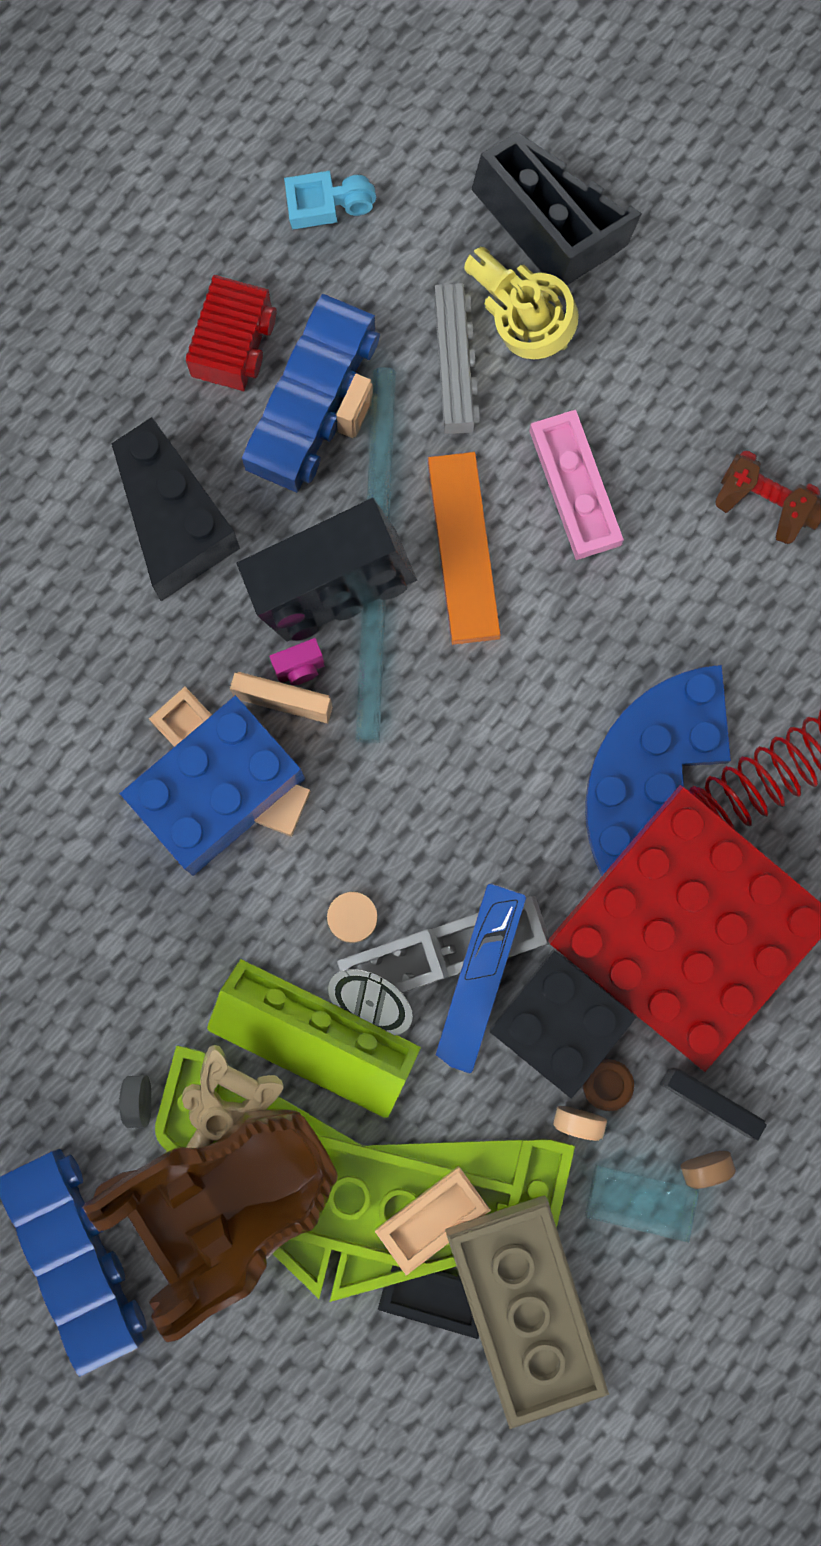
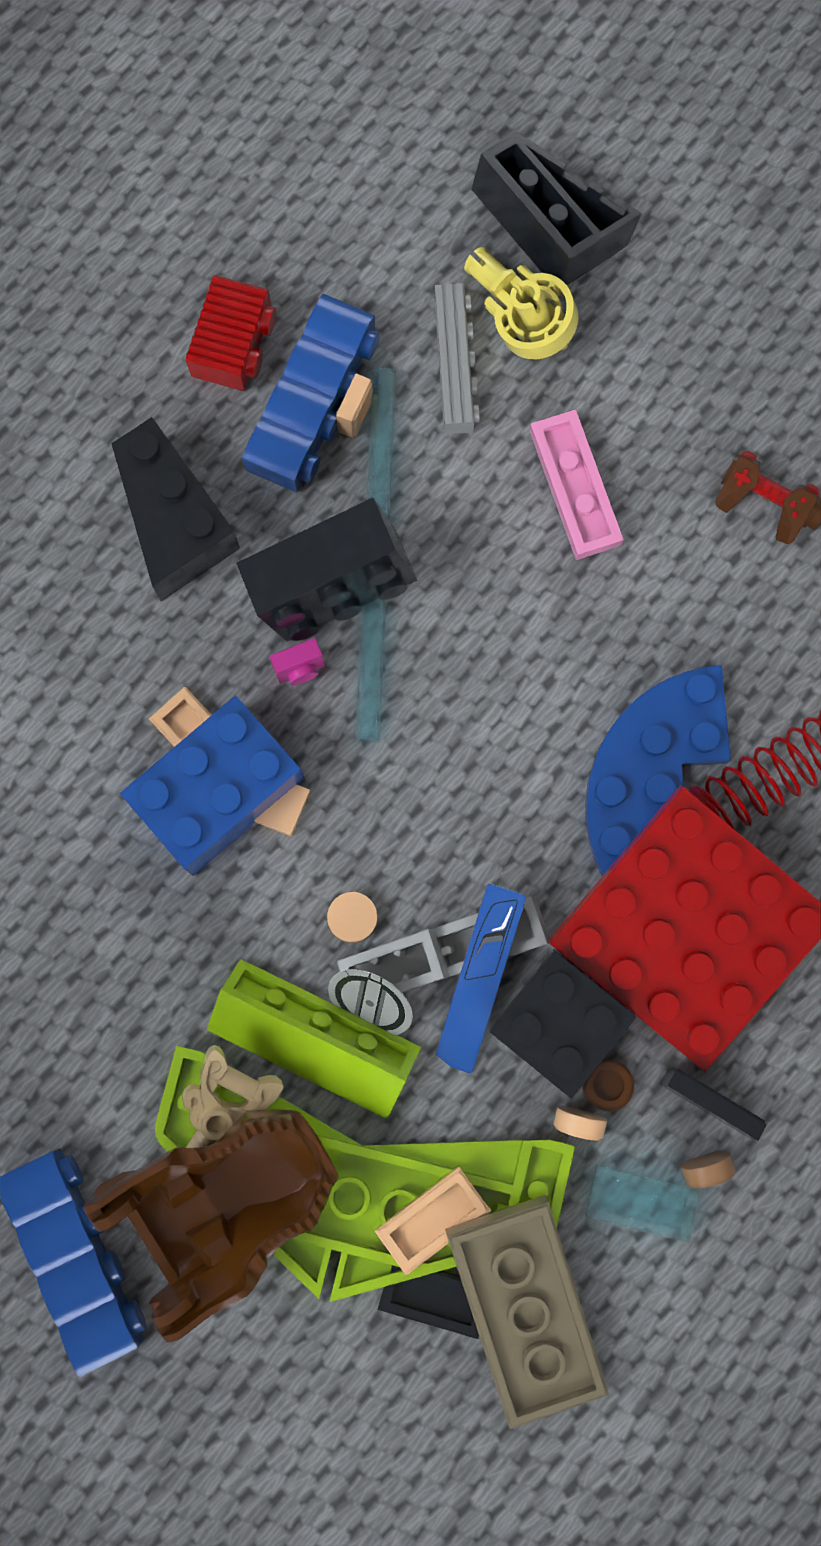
dark grey tile [119,1075,151,1128] -> none
light nougat tile [230,672,333,724] -> none
medium azure plate [284,171,376,230] -> none
orange tile [428,452,500,645] -> none

